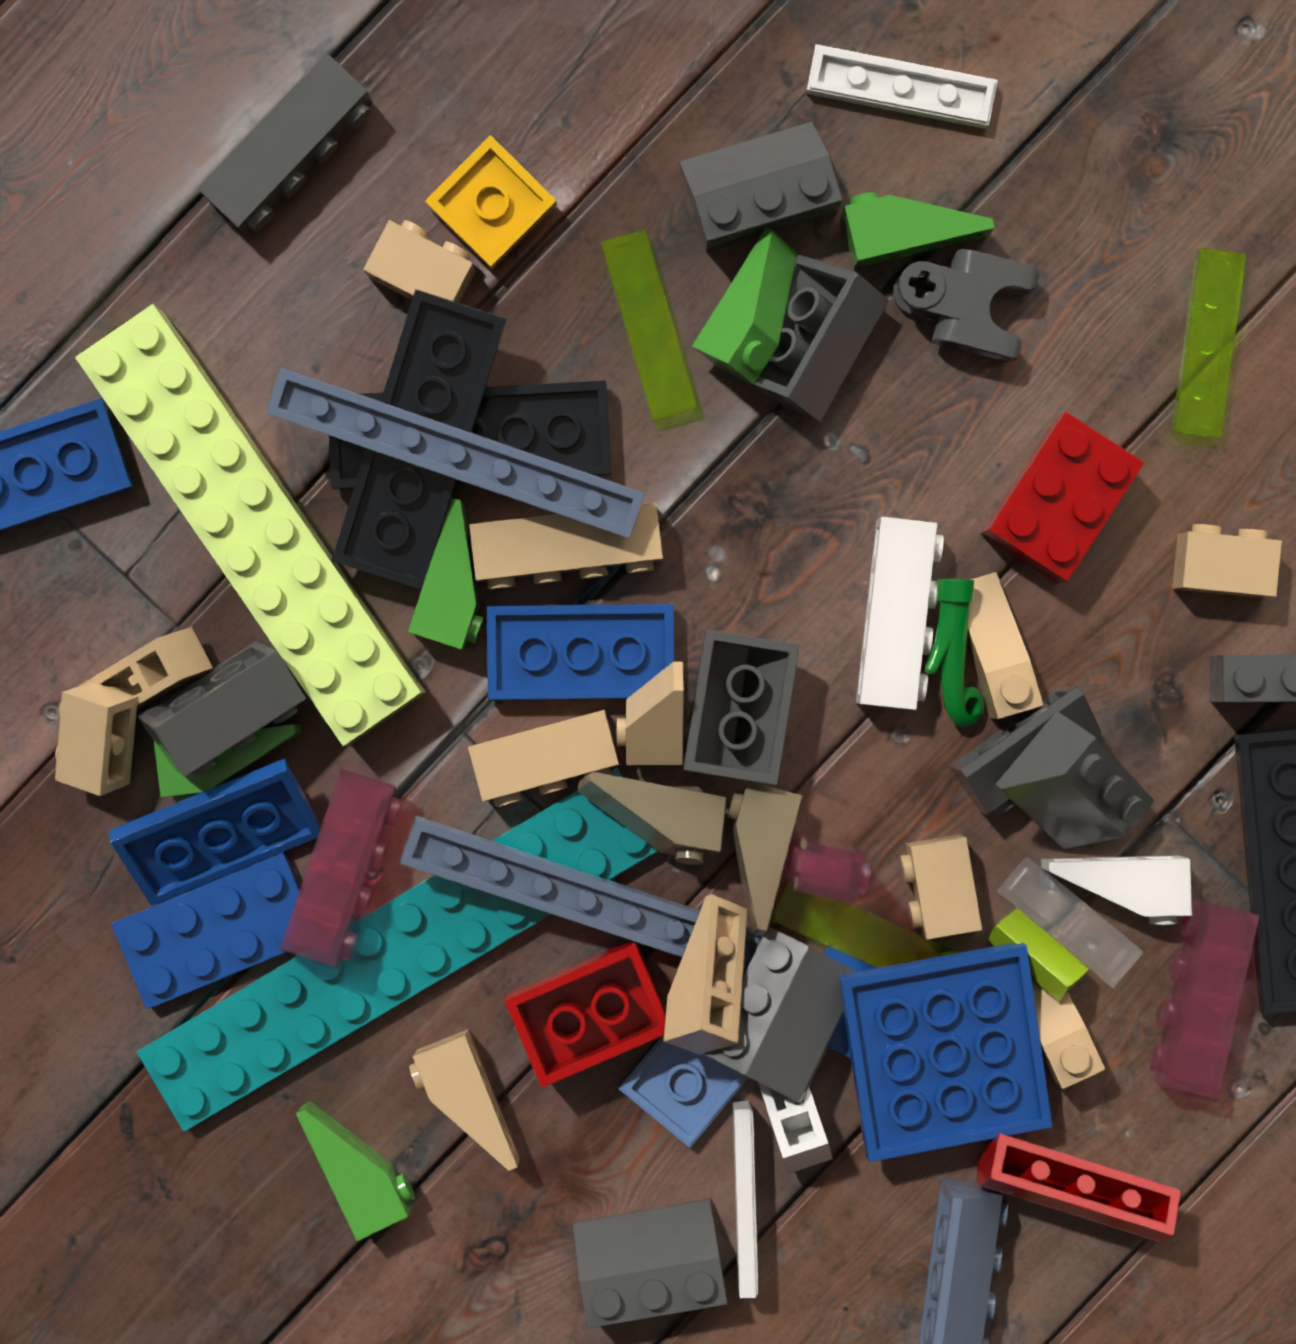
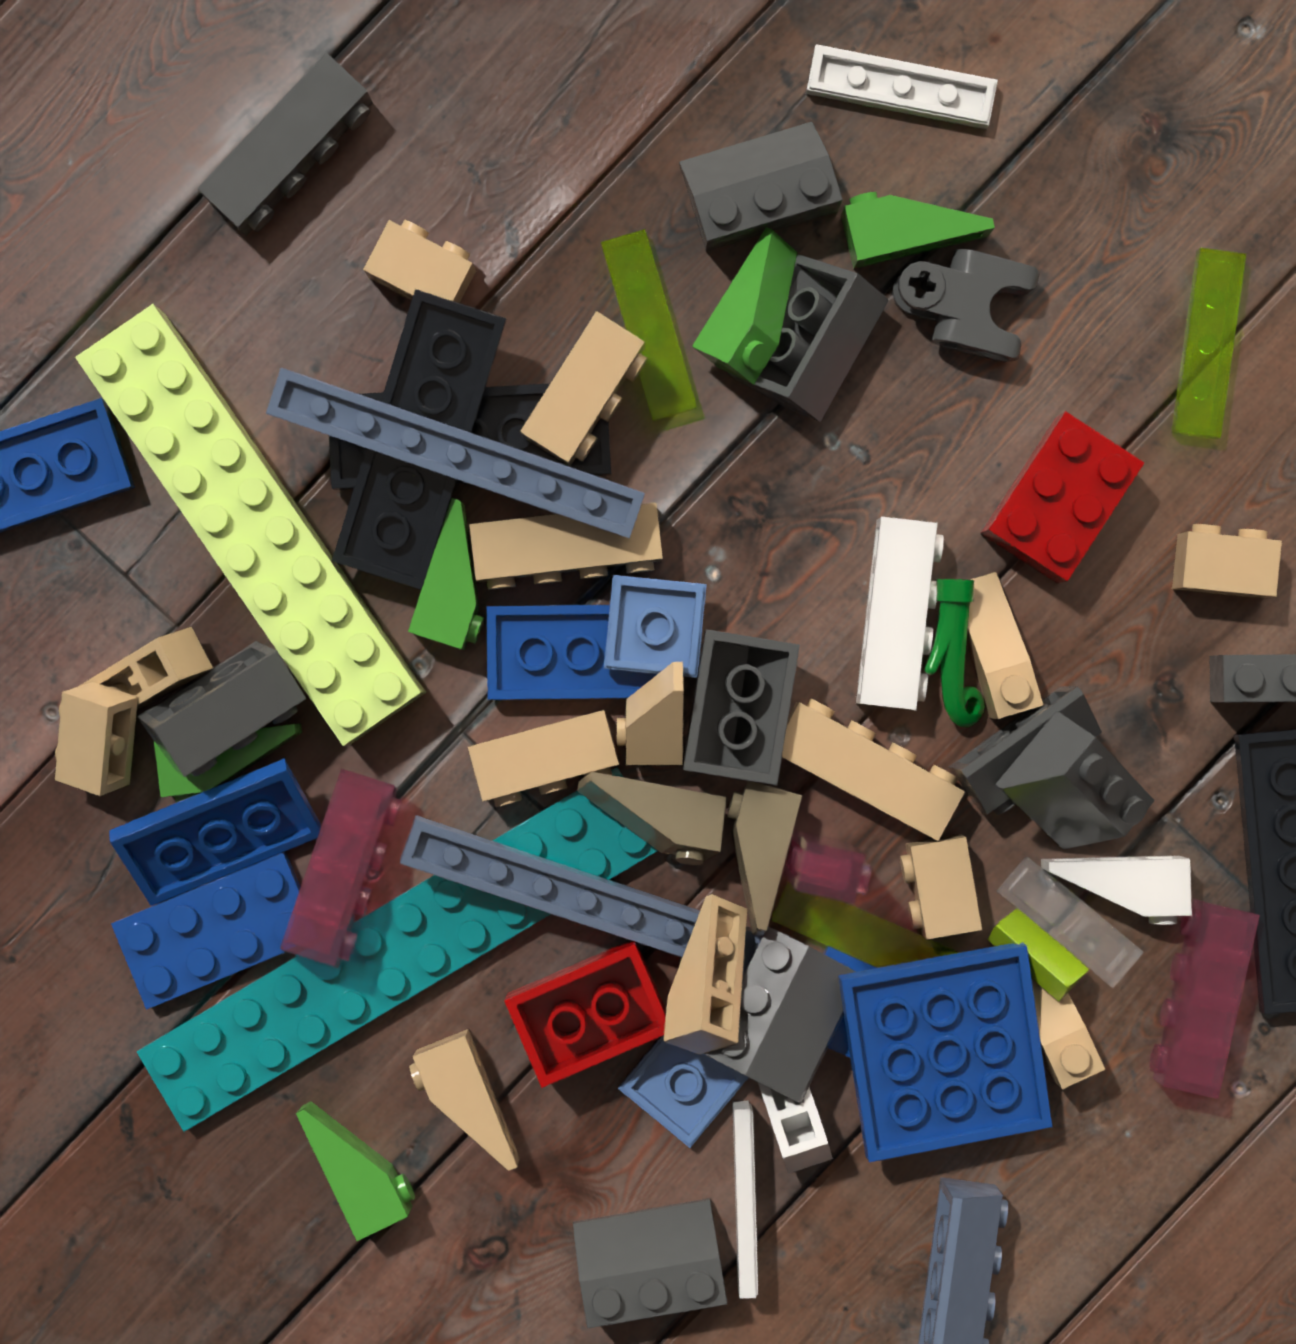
yellow plate [425,135,557,269] -> none
red brick [976,1133,1181,1243] -> none
none -> tan brick [520,311,648,467]
none -> medium blue tile [604,575,707,678]
none -> tan brick [782,698,965,841]

